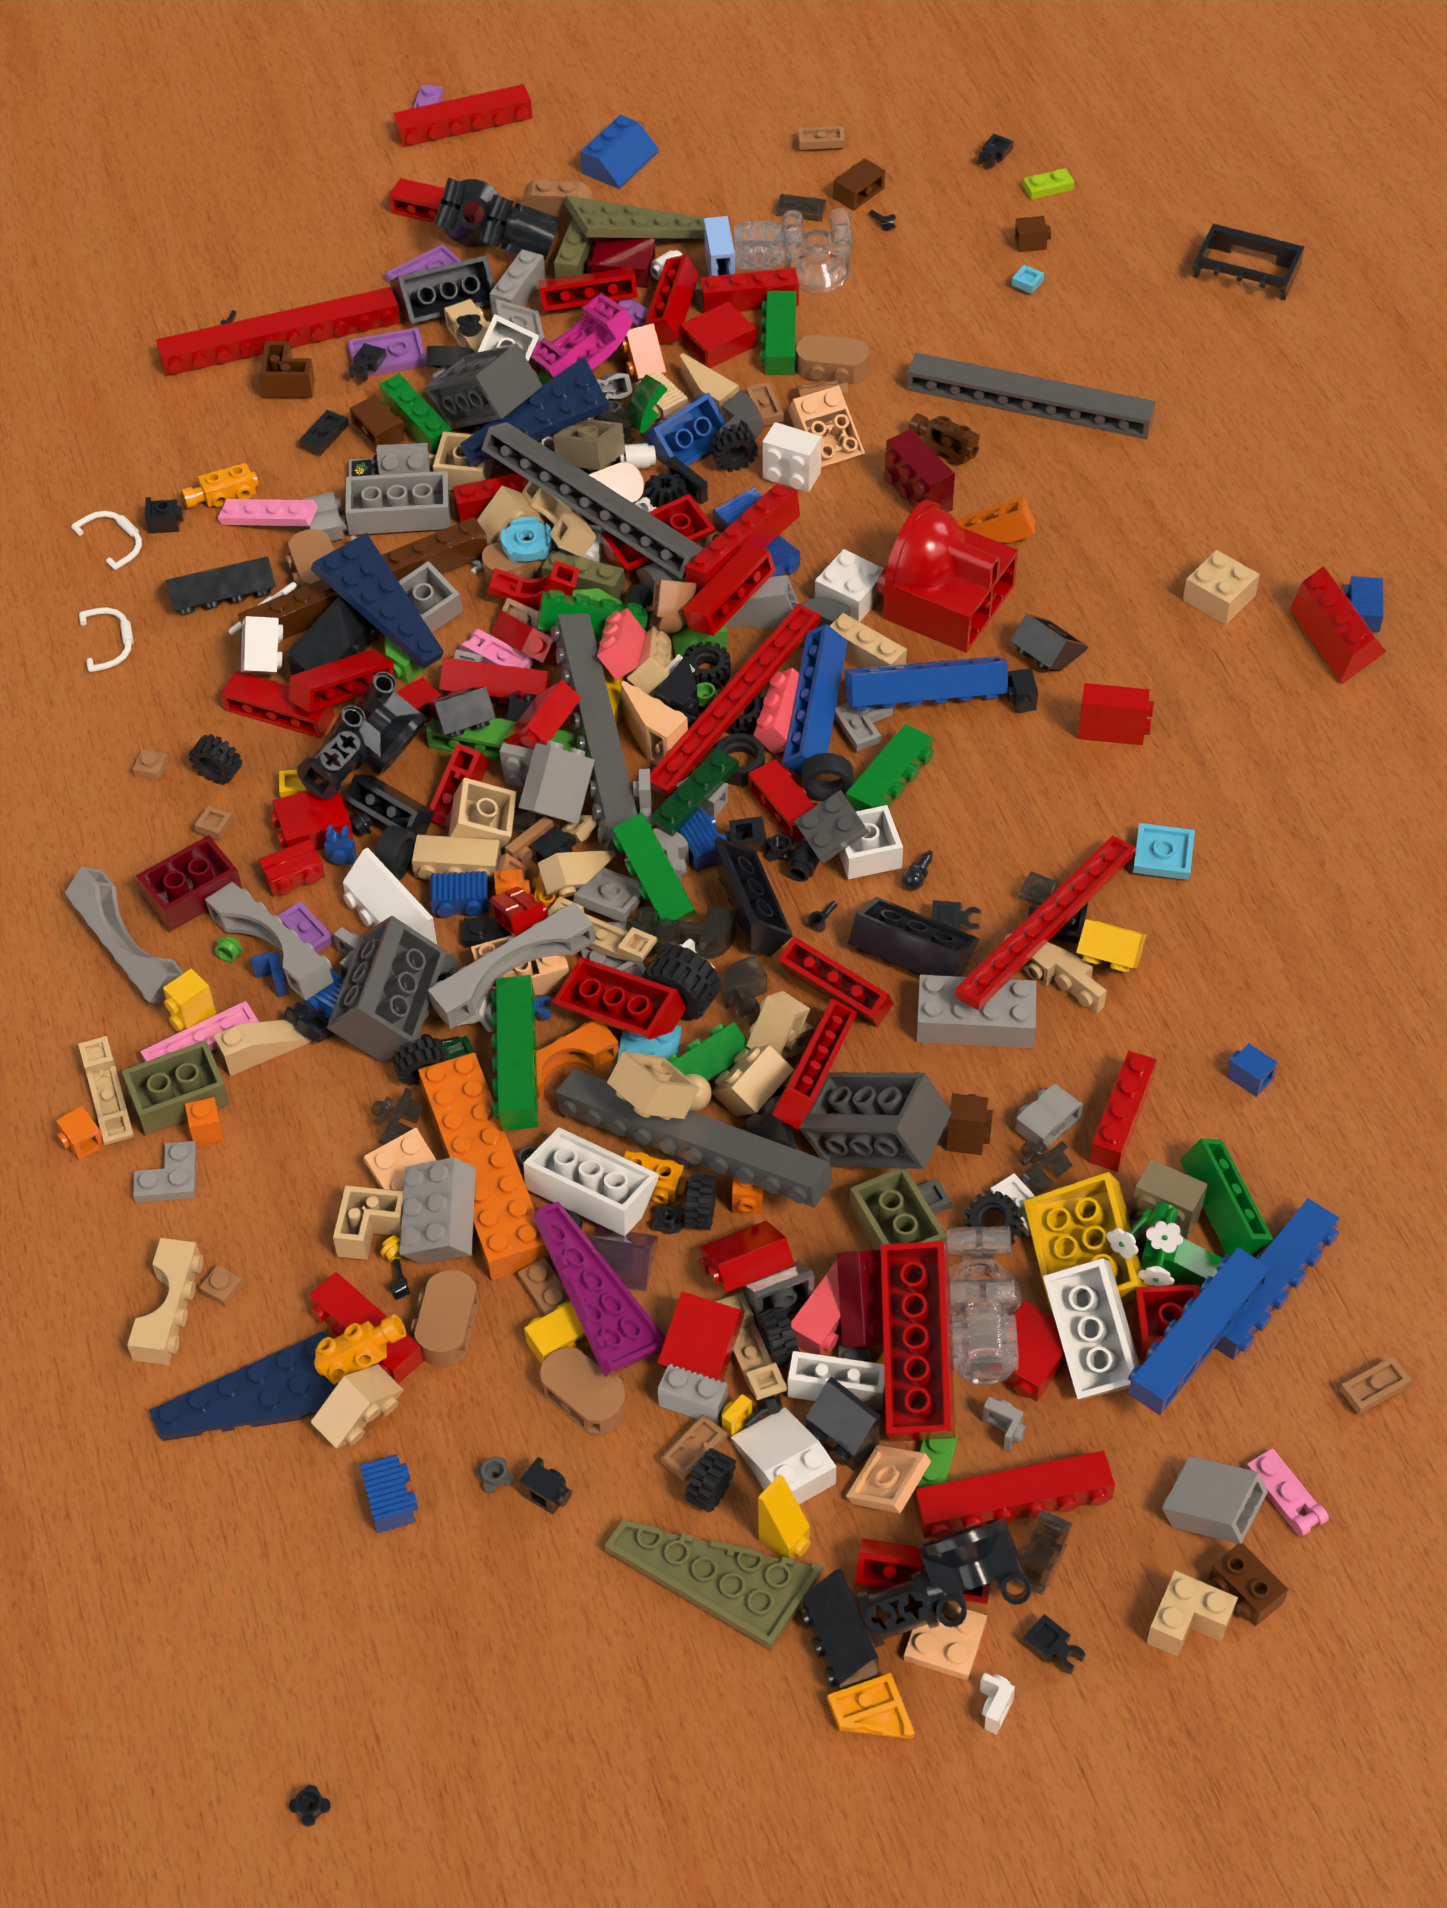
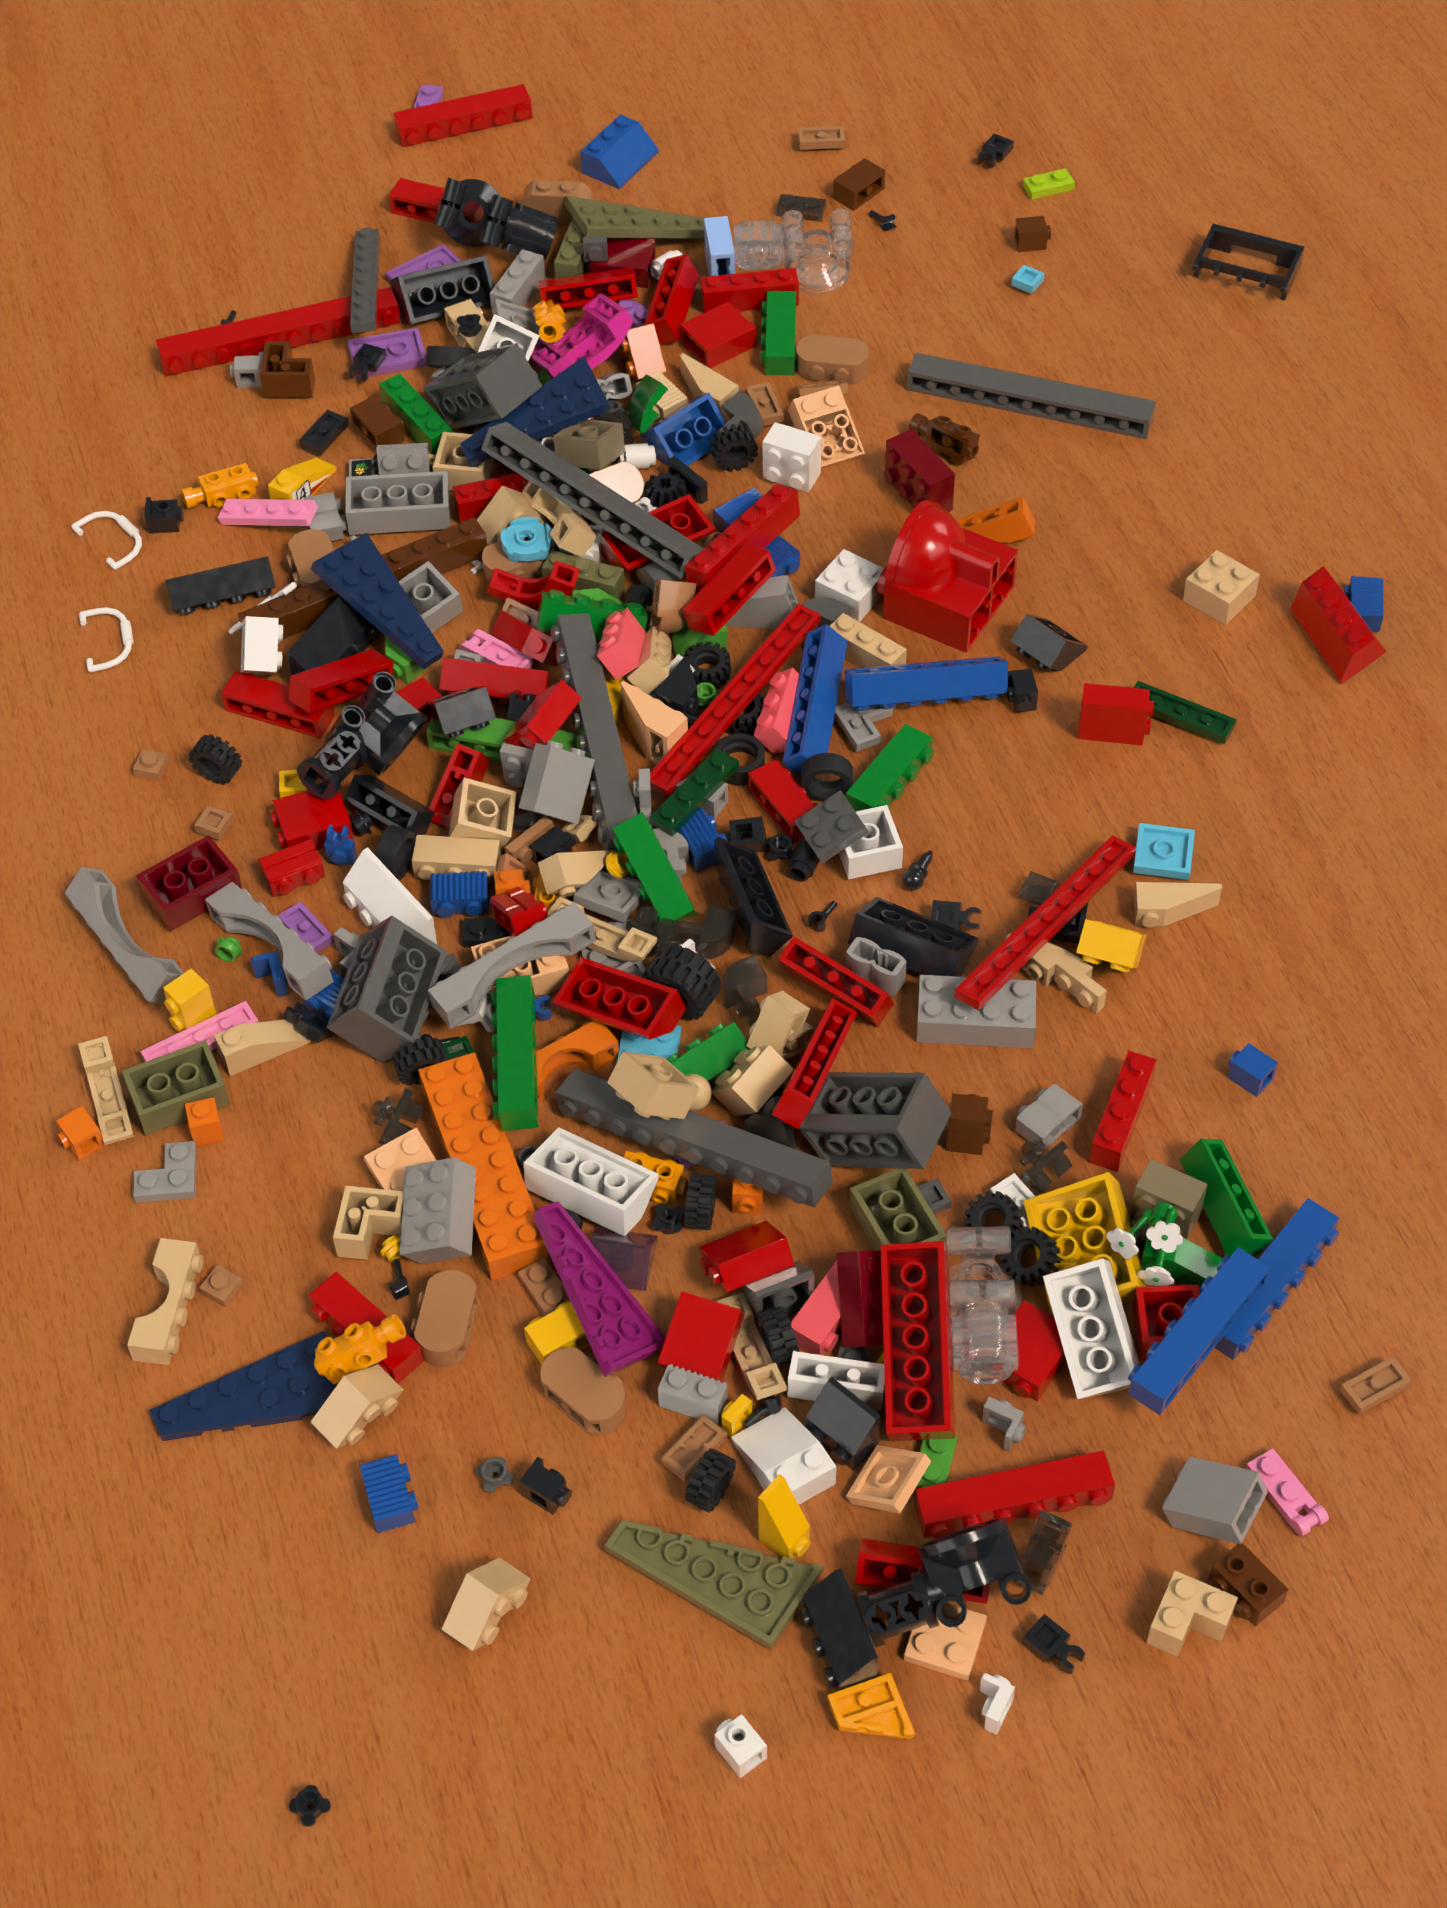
none -> light grey brick [230,352,263,388]
none -> yellow slope [268,458,337,500]
none -> dark grey plate [350,228,380,333]
none -> tan brick [441,1557,531,1651]
none -> light orange brick [532,300,566,343]
none -> dark grey plate [583,236,608,262]
none -> yellow plate [606,851,629,879]
none -> white brick [714,1714,767,1778]
none -> light grey brick [846,937,907,996]
none -> black tyre [1000,1226,1061,1287]
none -> dark green plate [1133,681,1237,744]
none -> tan slope [1134,882,1222,927]

